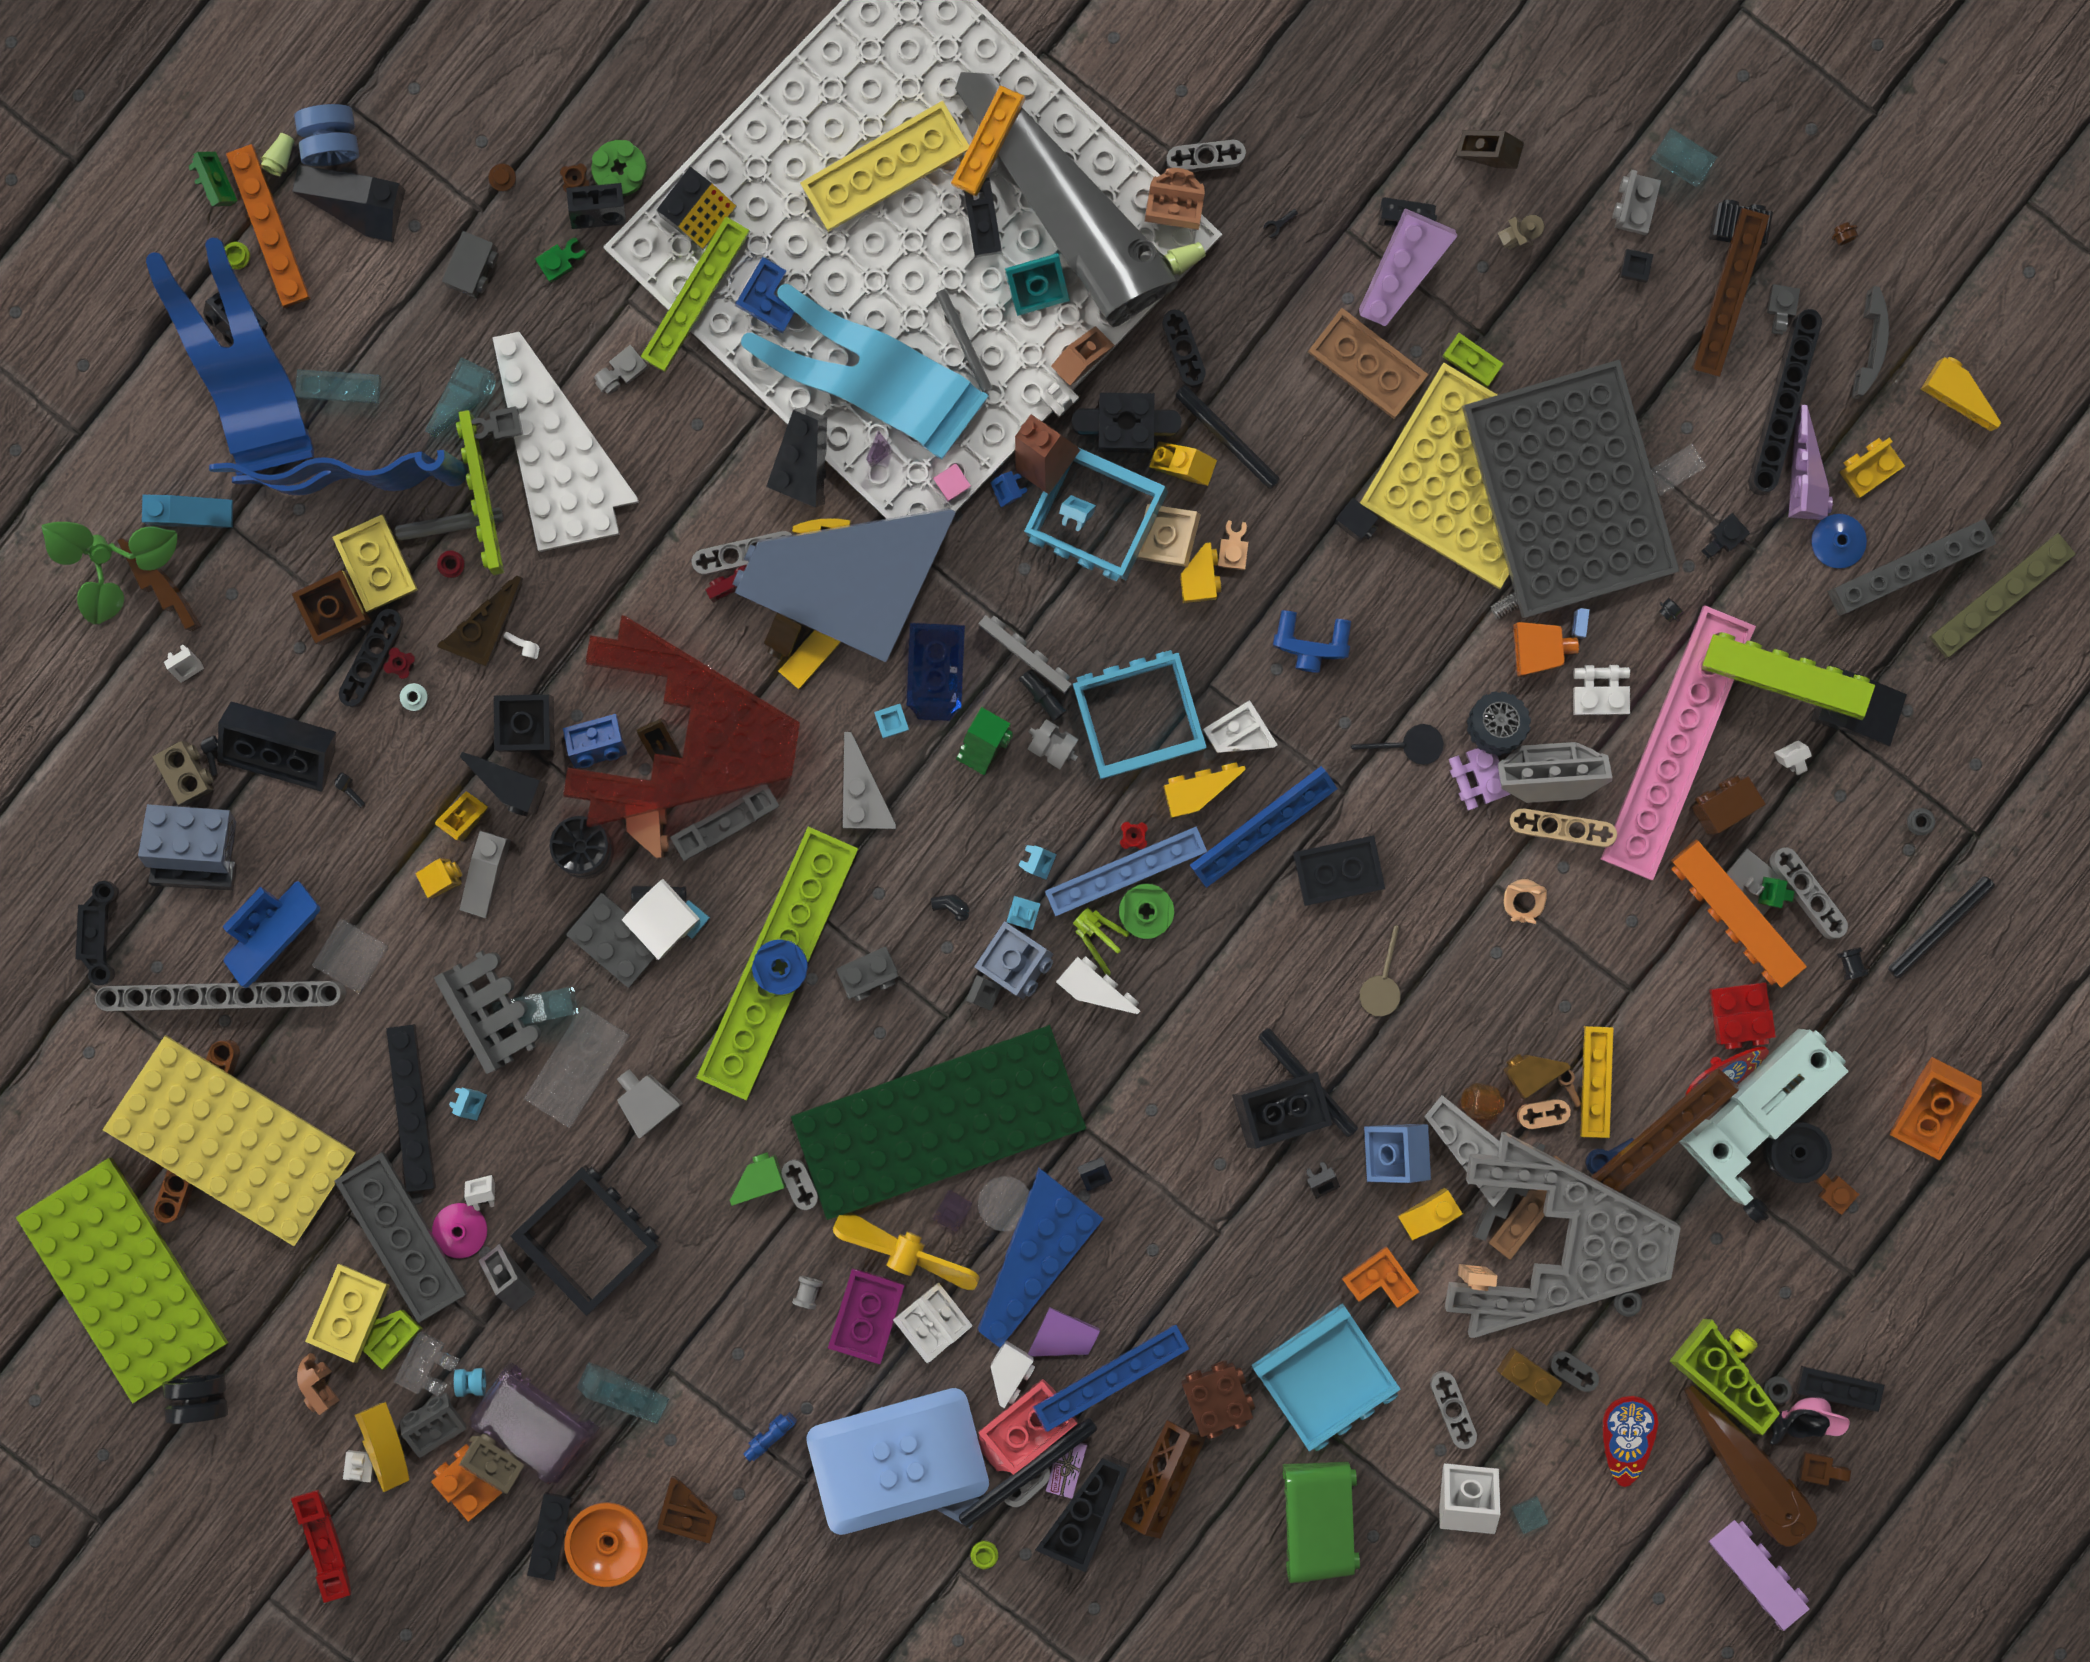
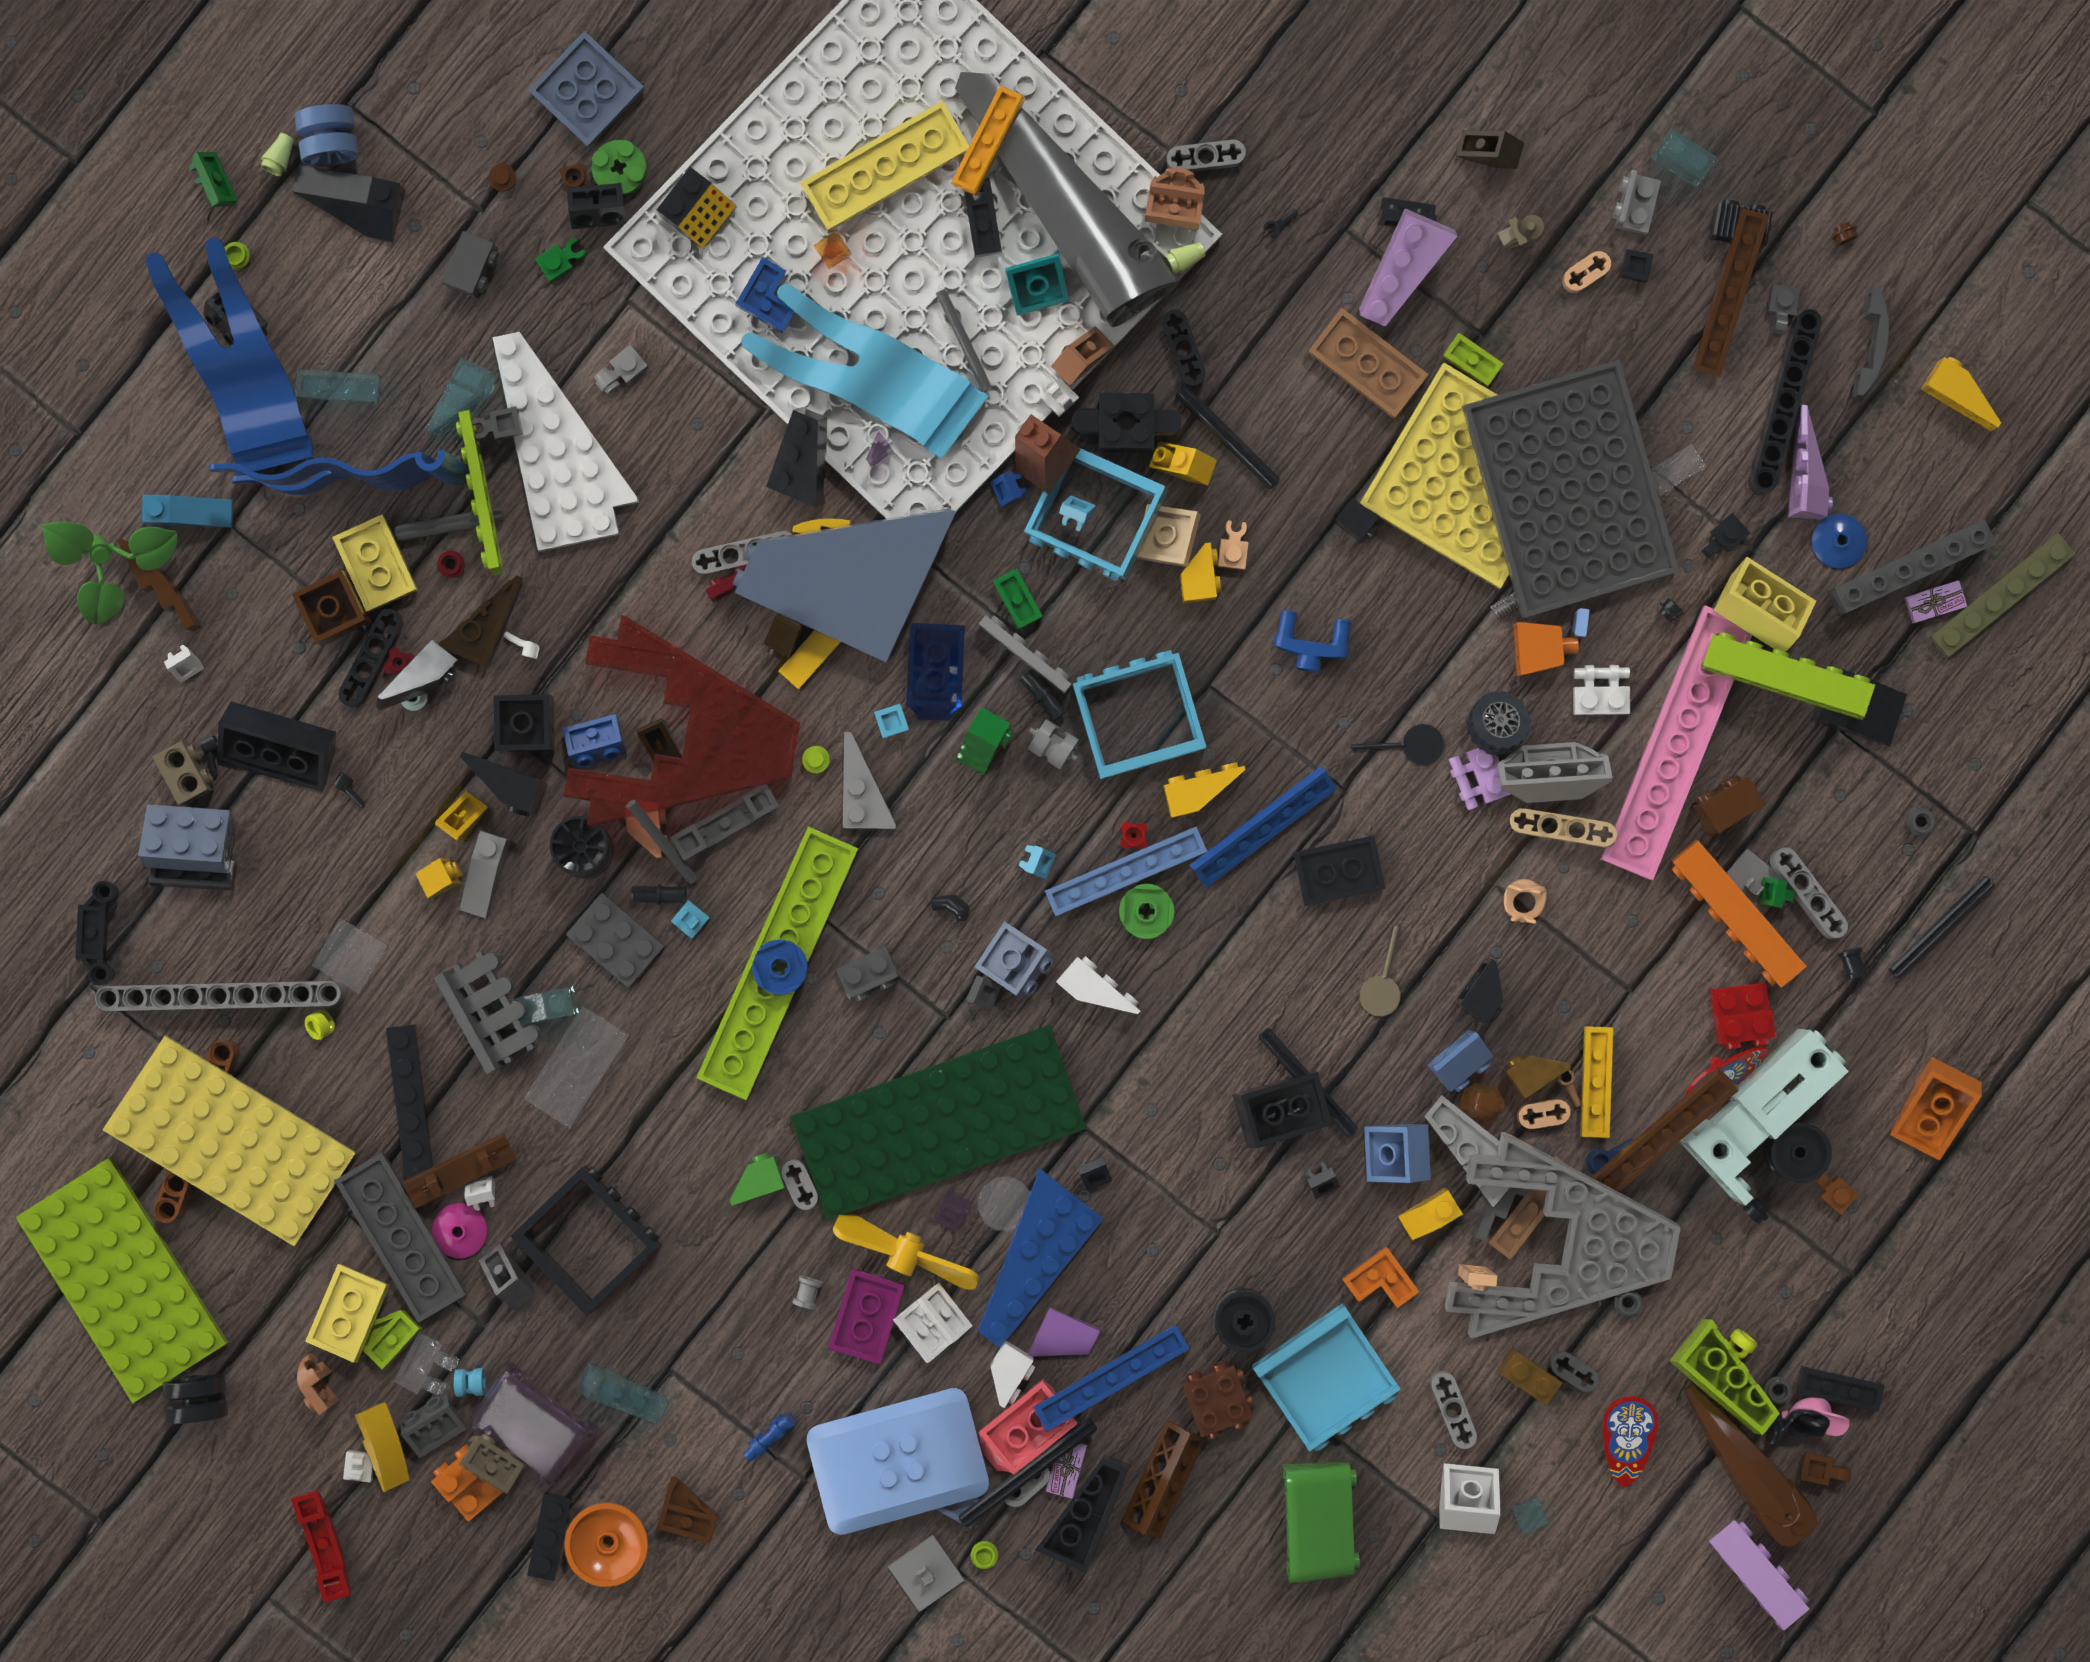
blue bracket [223,881,320,988] -> none
orange plate [226,144,311,308] -> none
medium azure tile [449,1087,487,1121] -> none
light grey torso [617,1069,683,1139] -> none
white slope [622,879,700,960] -> none
lime plate [641,216,750,372] -> none
bright pink tile [933,463,971,502] -> none
medium azure tile [1007,896,1040,930] -> none
lime plant [1073,908,1129,976] -> none
white wing [1203,700,1277,753] -> none
white tile [1774,740,1812,775] -> none
yellow bracket [1839,437,1905,498] -> none
none -> neon yellow tile [305,1010,335,1040]
none -> slope [376,640,457,710]
none -> reddish brown hinge [403,1133,516,1209]
none -> sand blue plate [528,31,645,148]
none -> dark grey bar [626,800,697,884]
none -> lime plate [802,746,830,773]
none -> clear orange plate [813,230,852,270]
none -> light grey piece [888,1534,965,1612]
none -> green plate [993,568,1043,630]
none -> black wheel [1213,1287,1275,1352]
none -> medium blue slope [1427,1030,1493,1092]
none -> black slope [1454,958,1503,1024]
none -> light nougat beam [1562,251,1611,293]
none -> light yellow brick [1714,557,1816,652]
none -> lavender tile [1904,580,1967,623]

